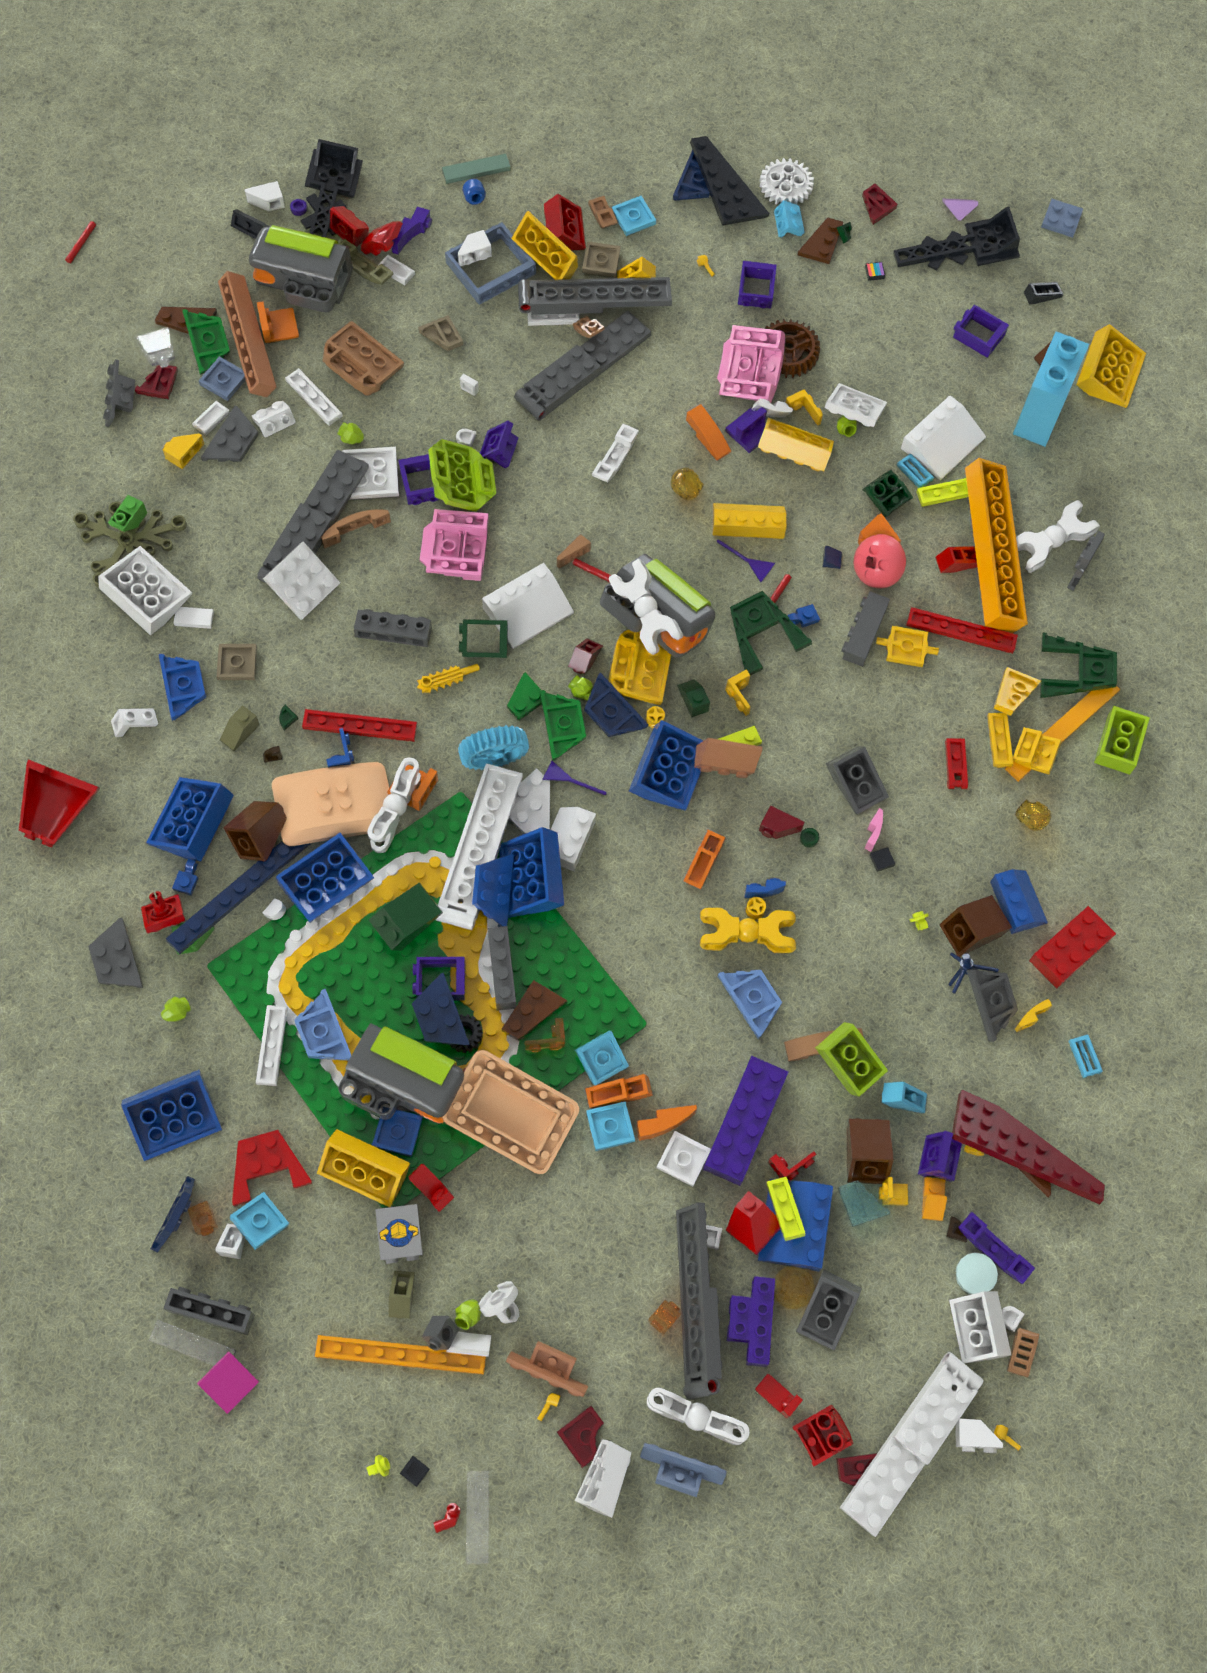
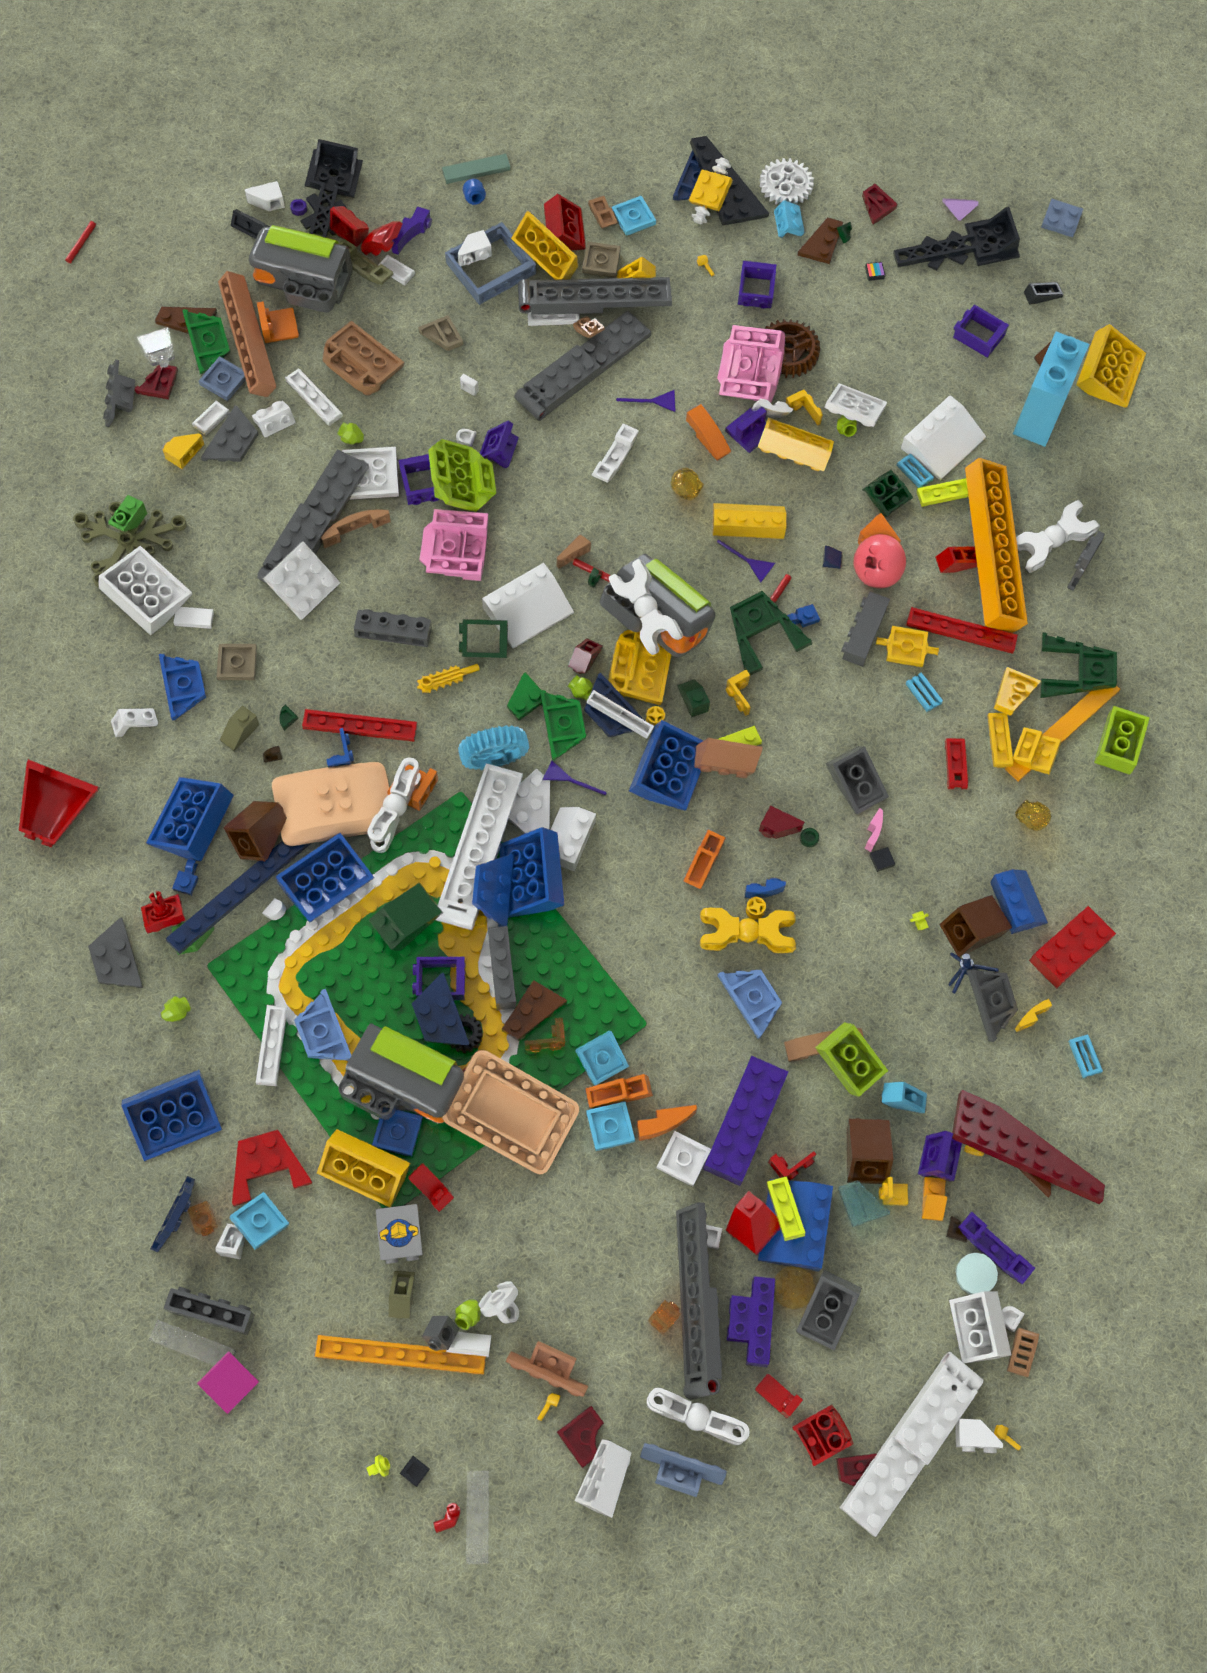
none -> white piece [586,690,654,739]
none -> dark green tile [588,568,603,588]
none -> dark purple piece [616,390,675,412]
none -> yellow plate [689,158,733,224]
none -> medium azure tile [906,672,943,712]

